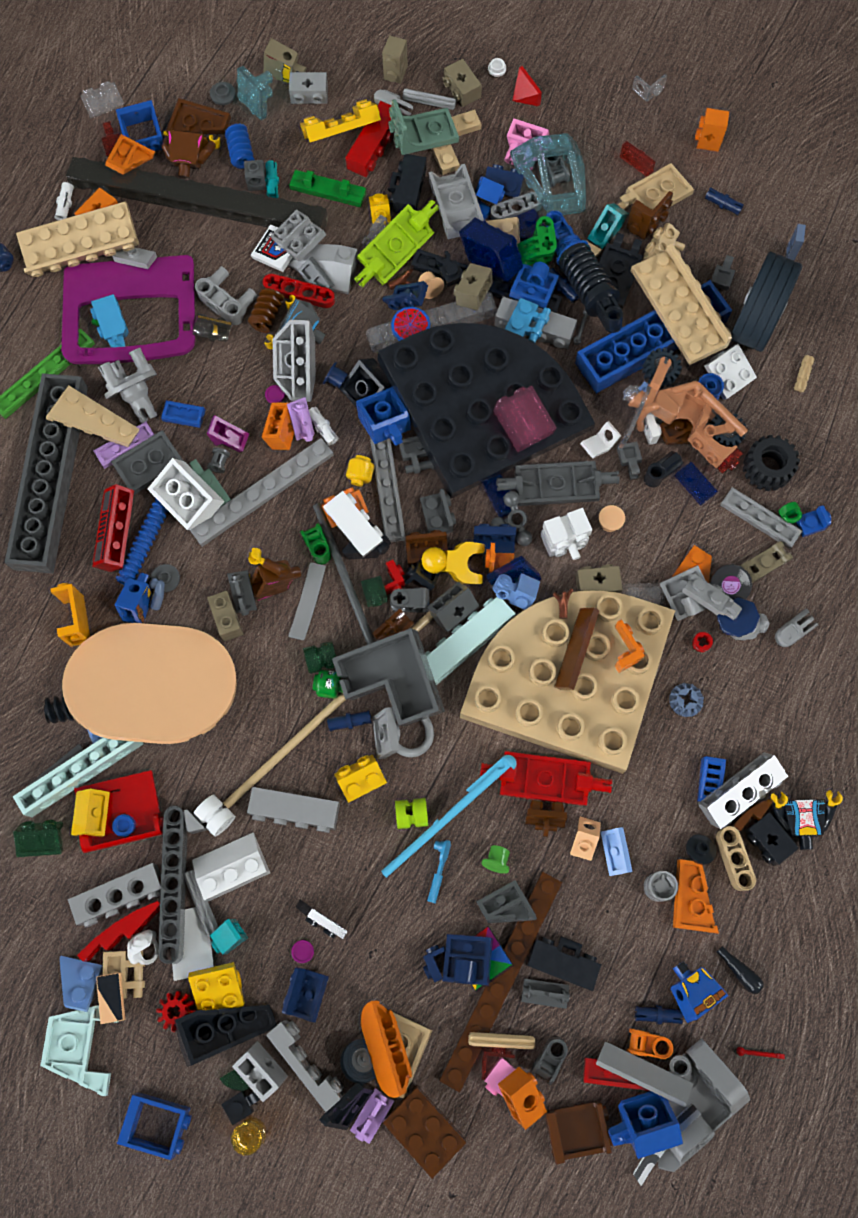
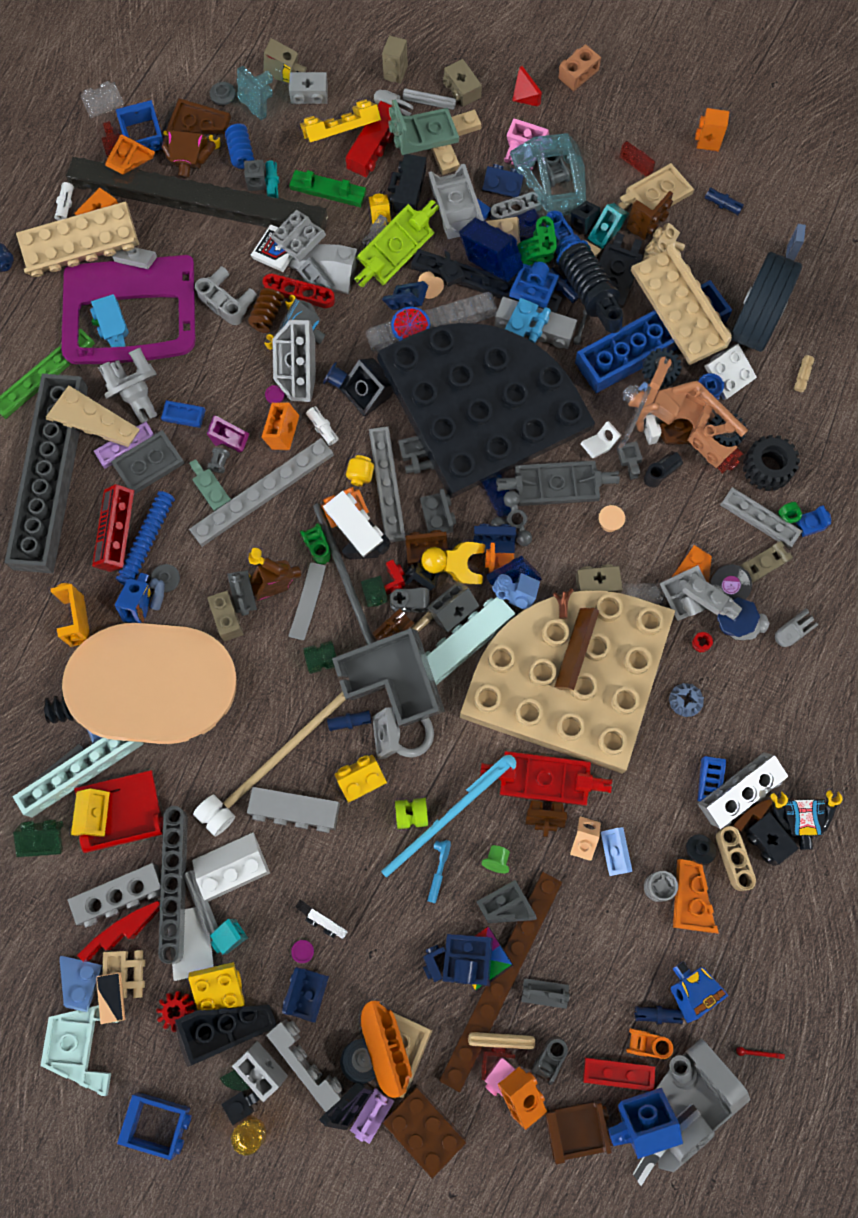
blue tile [112,814,136,837] -> none
white piece [127,929,159,965] -> none
white slope [148,458,225,530] -> none
light grey slope [183,810,208,834] -> none
clear smoke hips [192,313,232,342] -> none
lavender hinge [287,397,315,442] -> none
green head [313,670,343,699] -> none
blue hinge [356,387,411,446] -> none
copper bar [387,269,413,290] -> none
dark tan brick [454,263,493,310] -> none
blue brick [475,176,505,205] -> none
white plate [488,58,506,77] -> none
clear pink brick [493,386,557,452] -> none
black piece [526,936,602,991] -> none
white brick [540,508,592,560] -> none
light grey tile [596,1042,694,1107] -> none
orange bracket [615,619,645,673] -> none
clear bracket [632,74,667,102] -> none
clear blue plate [675,462,718,506] -> none
dark grey plate [711,255,735,291] -> none
black piece [716,946,764,994] -> none
none -> nougat brick [558,44,601,91]
none -> black brick [571,201,600,235]

